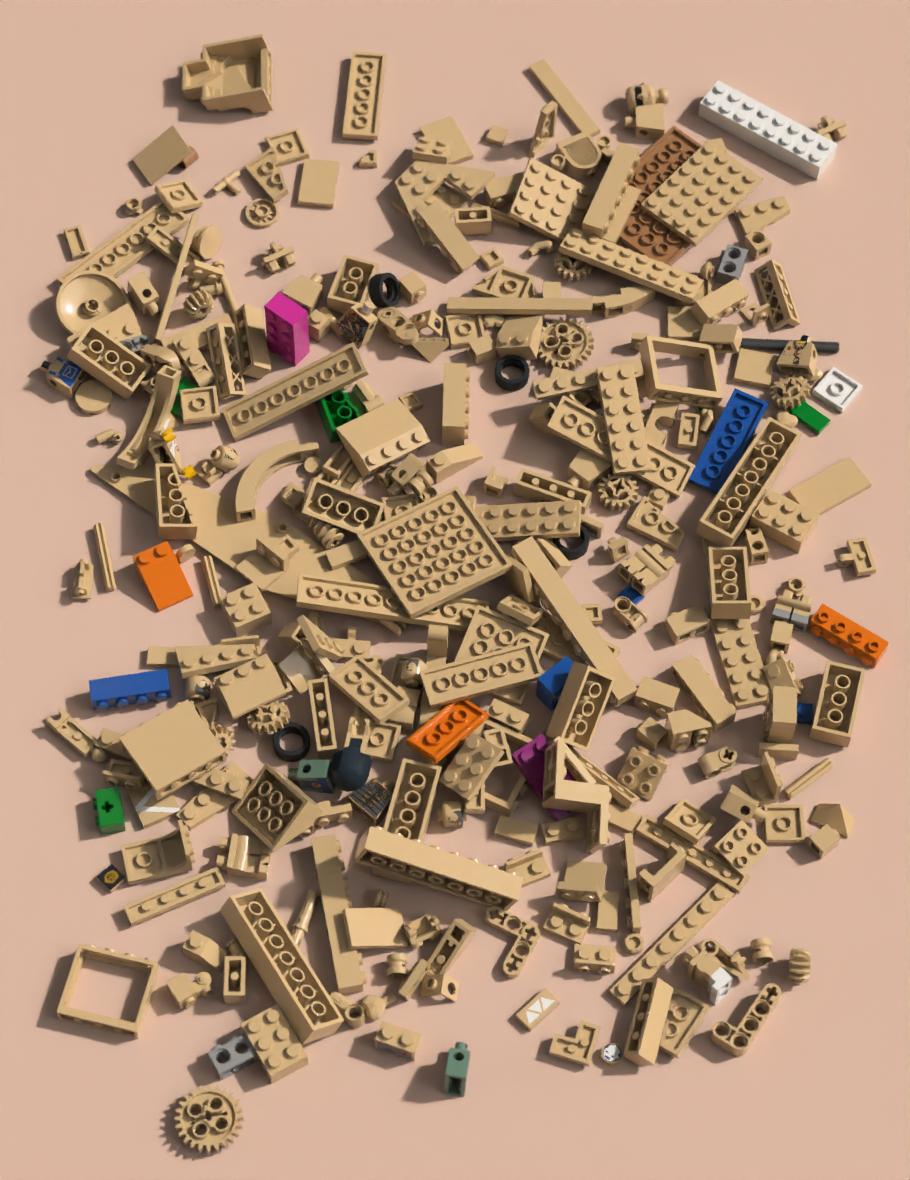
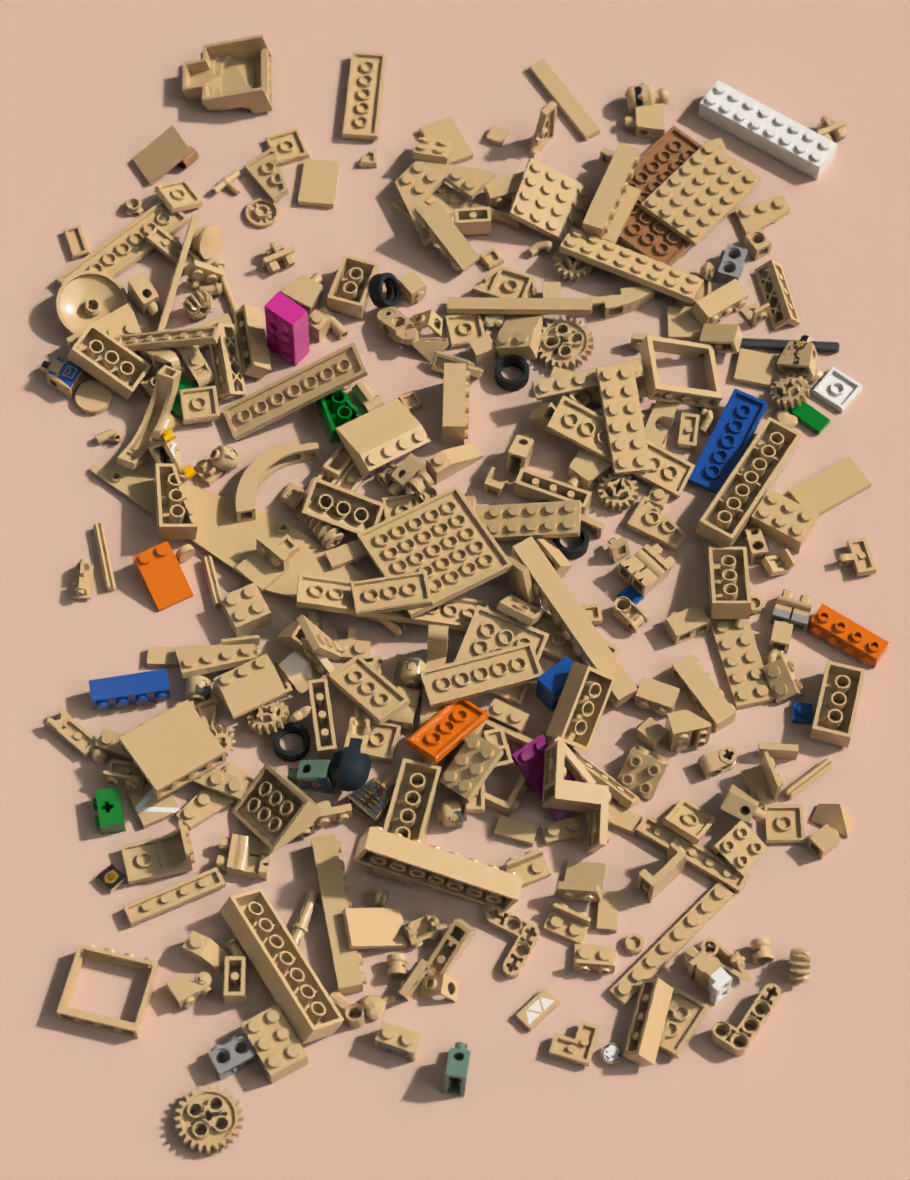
tan tile [304,457,323,476] -> none
torso [334,301,378,348] -> none
tan piece [551,130,611,179] -> none
tan plate [620,833,641,935] -> none
tan brick [762,686,797,744] -> none
tan plate [785,577,806,597] -> none
none -> tan tile [117,326,221,351]
none -> tan rock [289,706,311,723]
none -> tan tile [350,571,433,617]
none -> tan hinge [431,351,483,379]
none -> tan torso [505,434,534,479]
none -> tan bracket [761,549,796,576]

